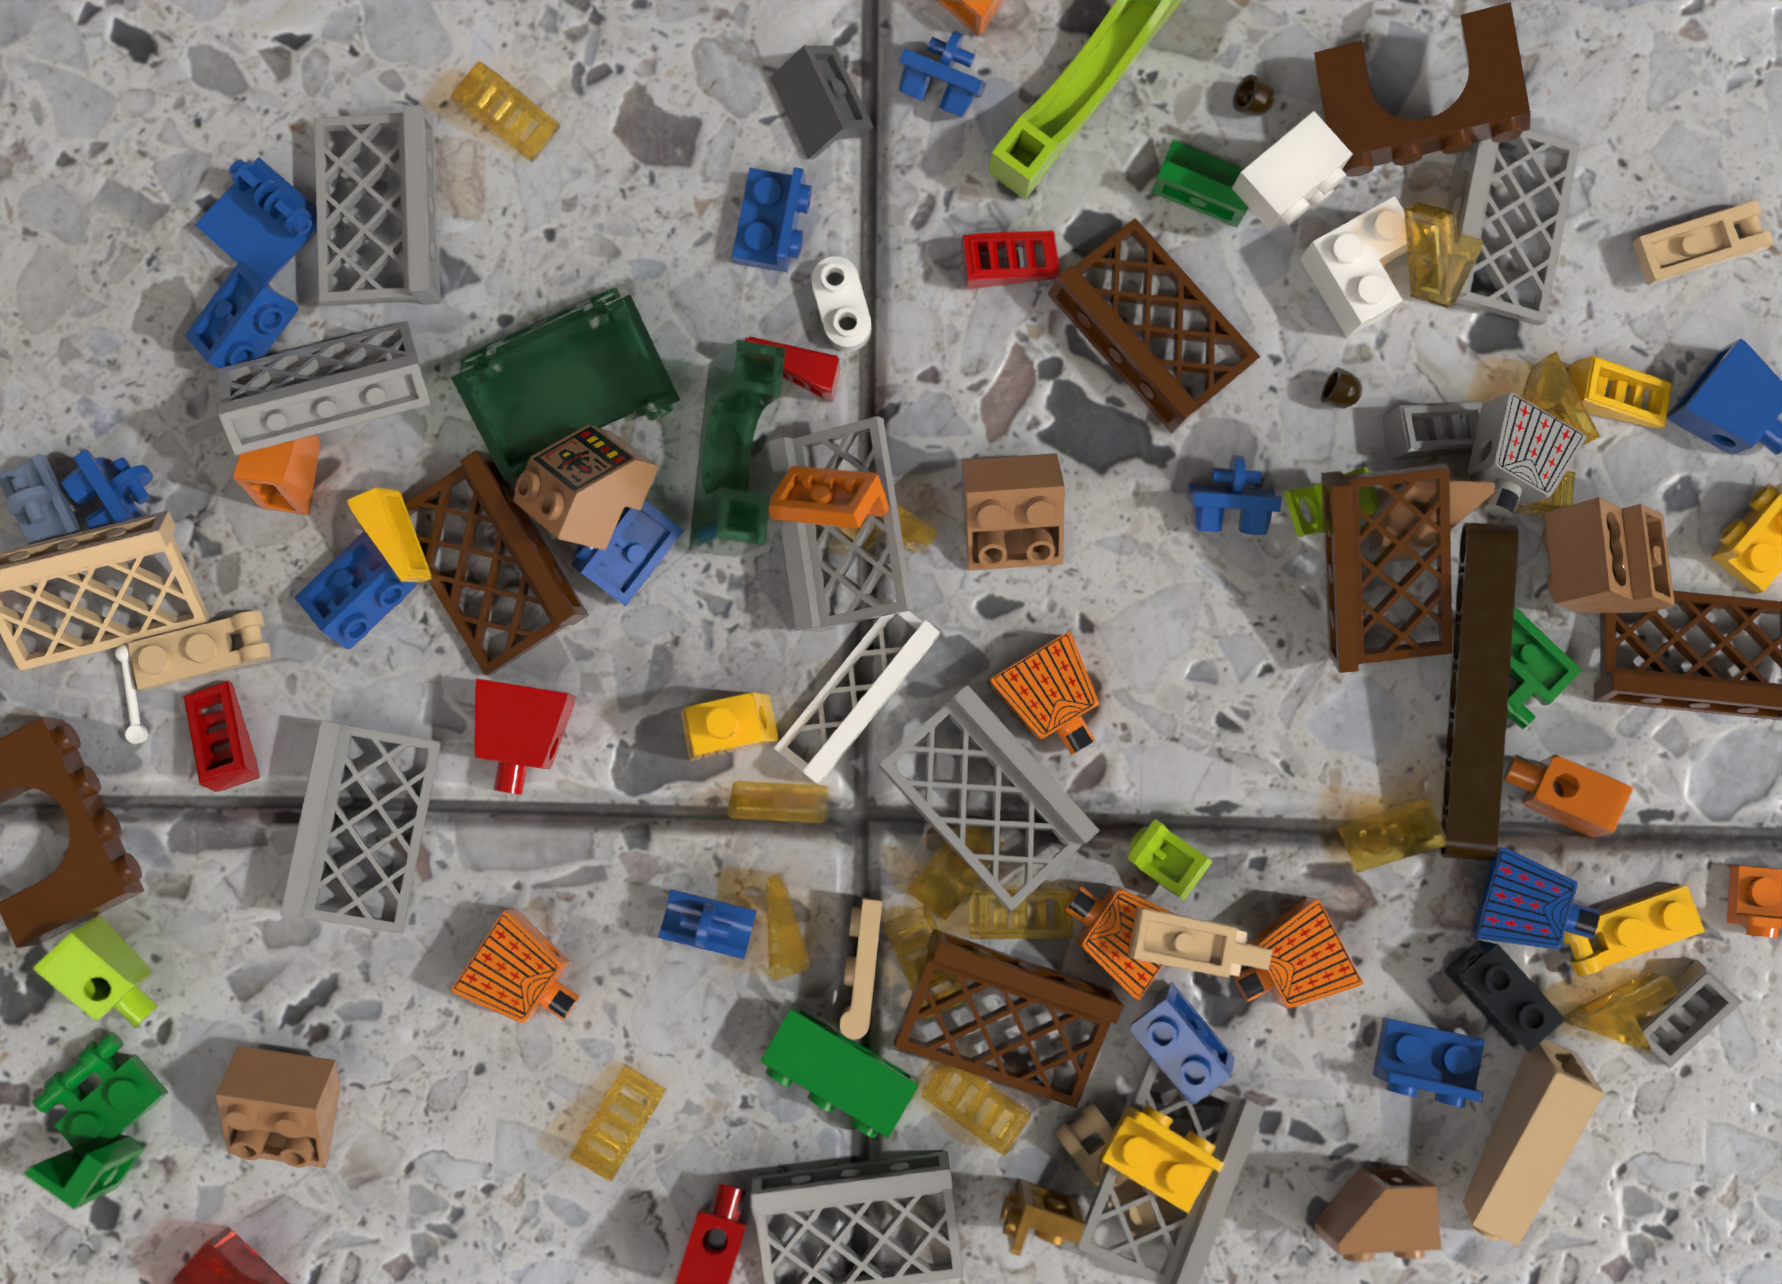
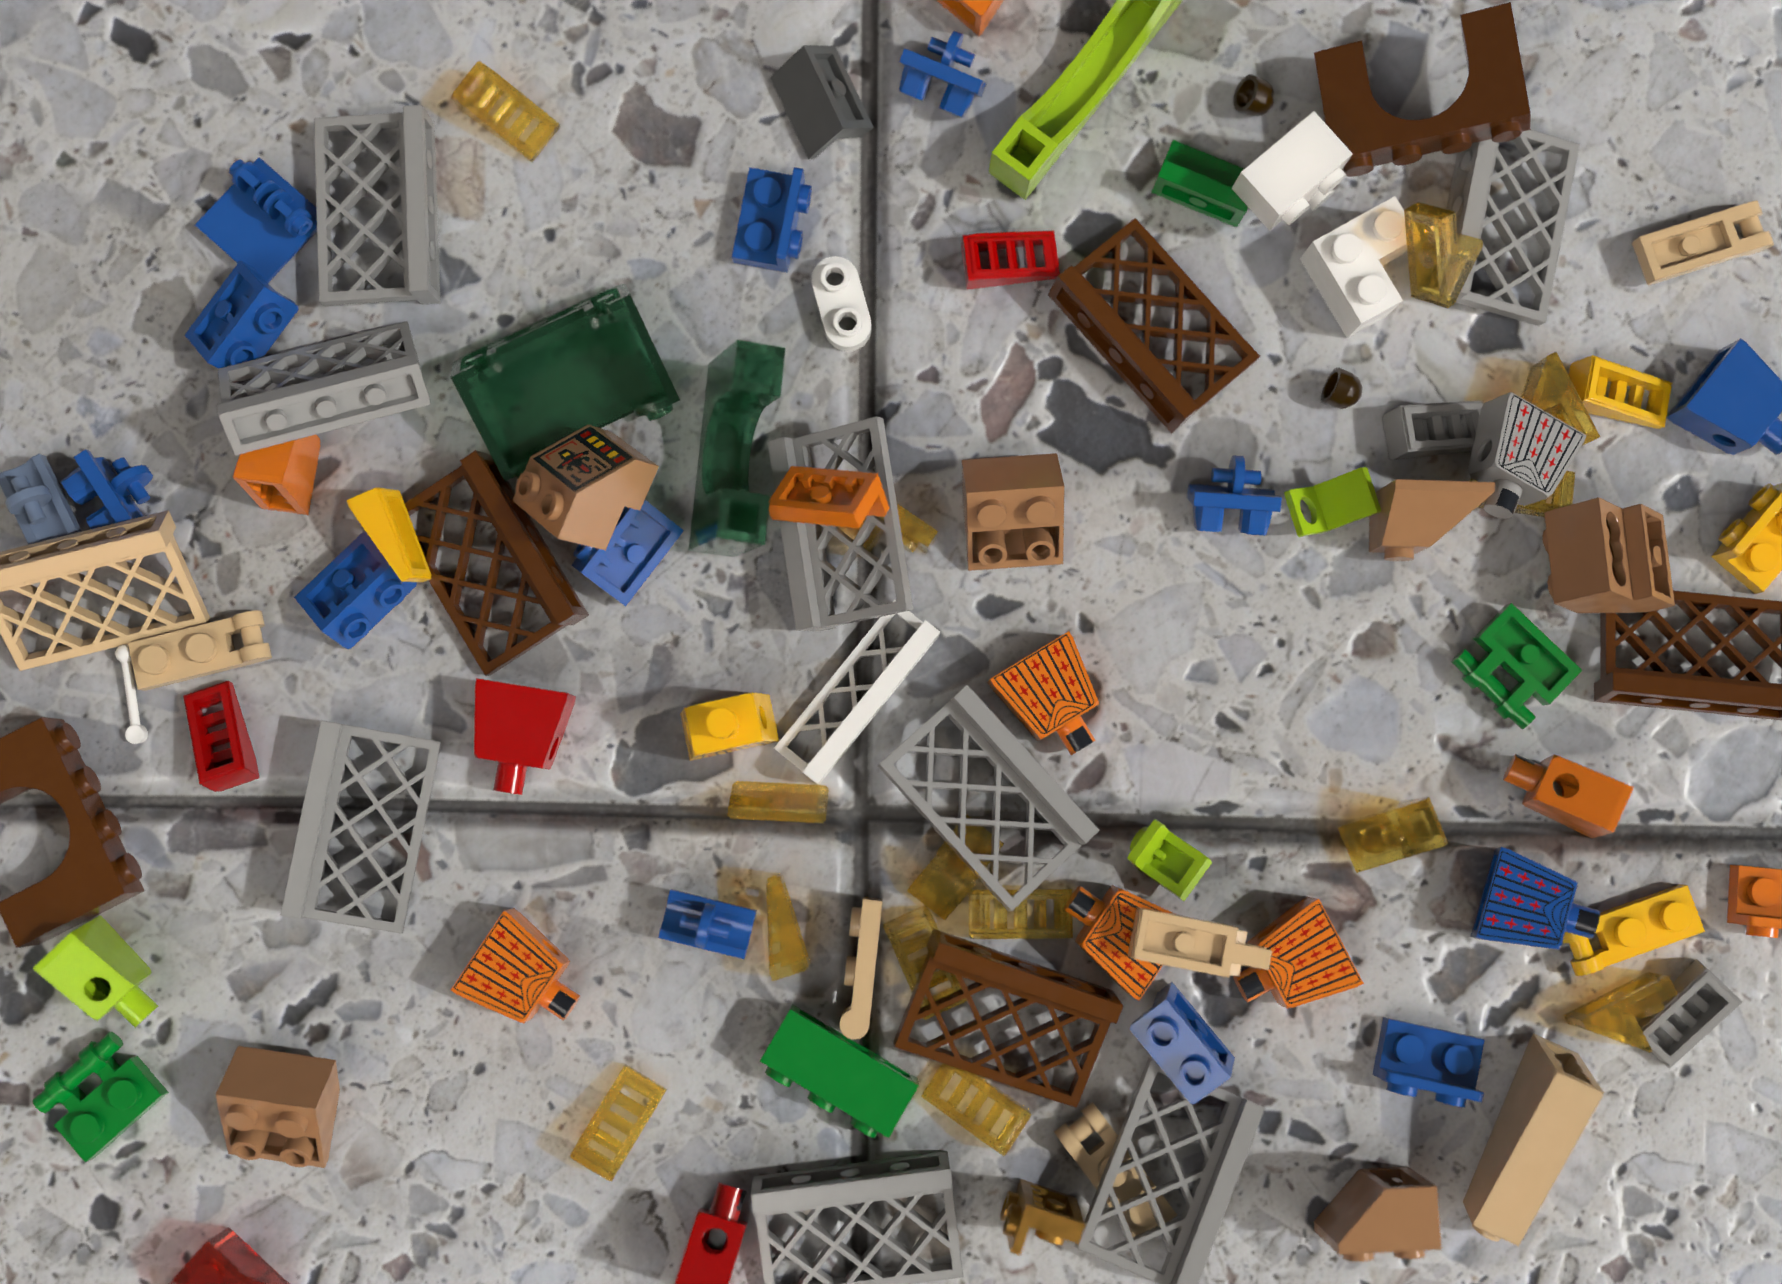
green panel [24,1136,145,1210] -> none
red slope [743,336,841,402] -> none
yellow bracket [1098,1104,1224,1213] -> none
reddish brown fence [1321,464,1453,673] -> none
dark brown beam [1440,523,1519,861] -> none
black hinge [1444,940,1566,1053] -> none

